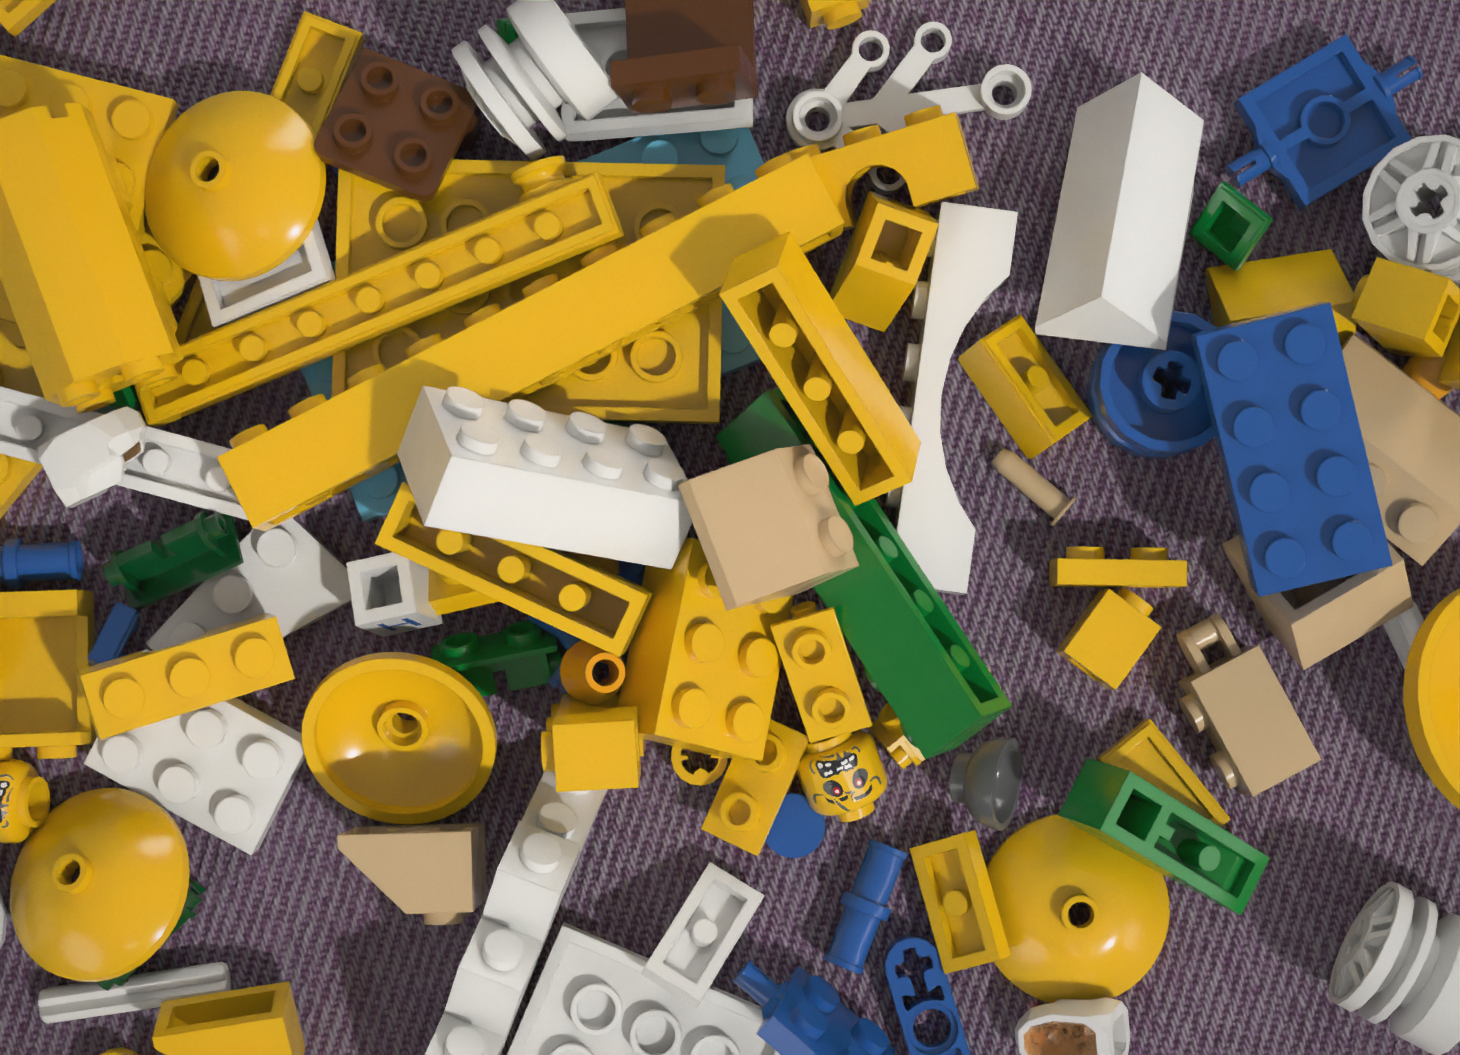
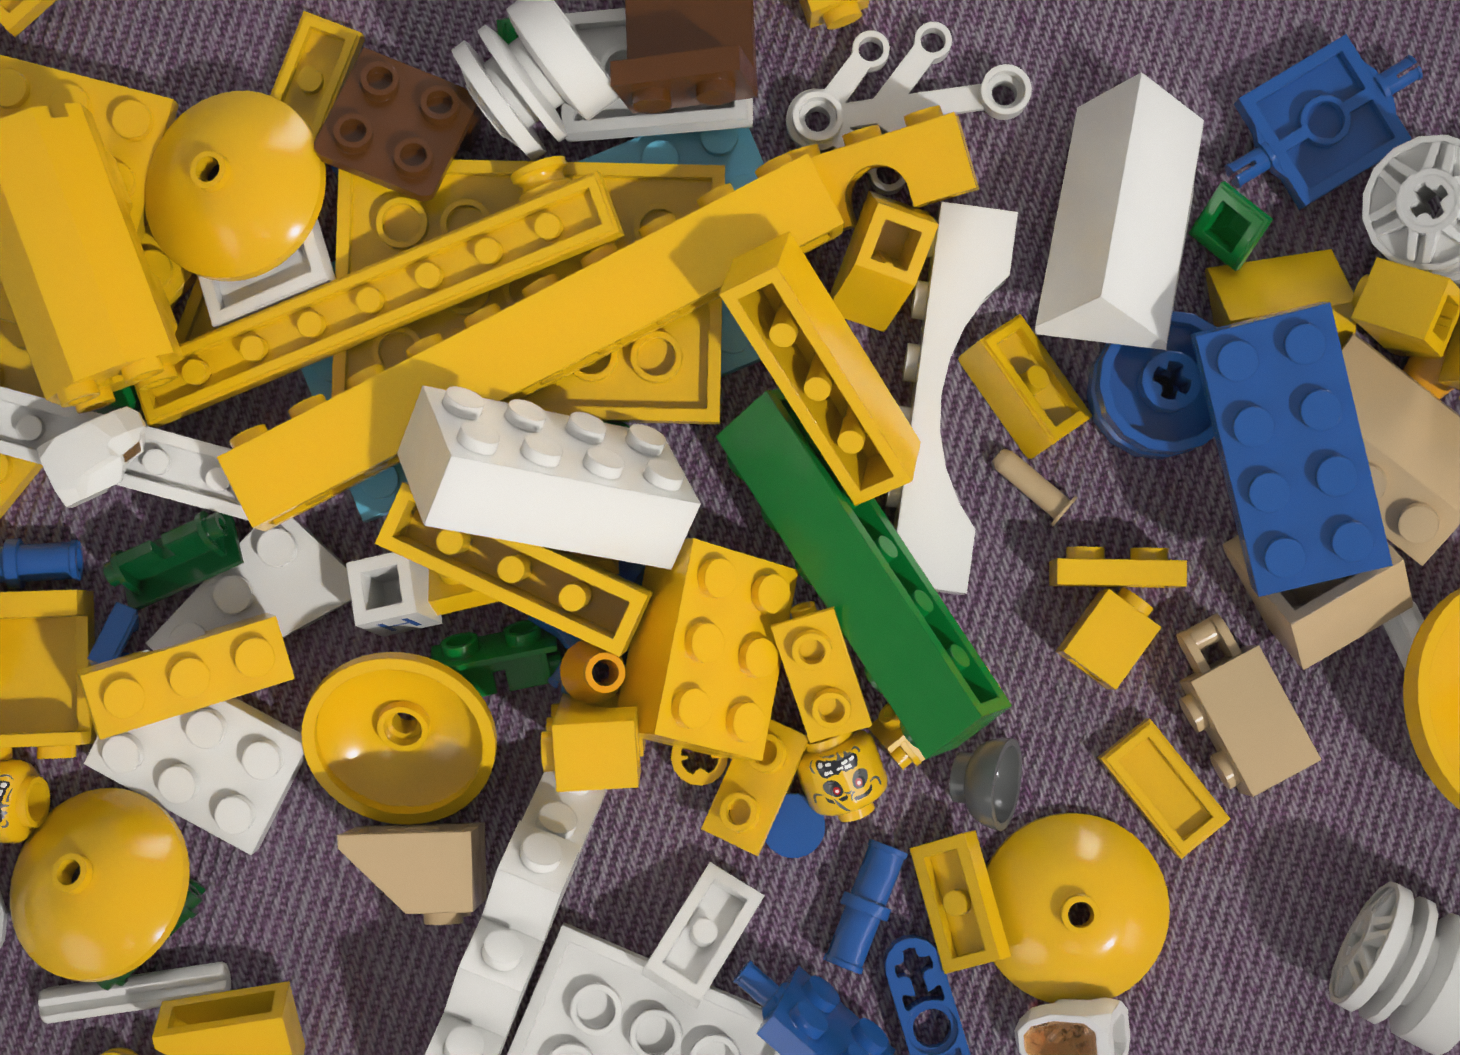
tan slope [678,444,859,611] -> none
green slope [1058,758,1270,915] -> none

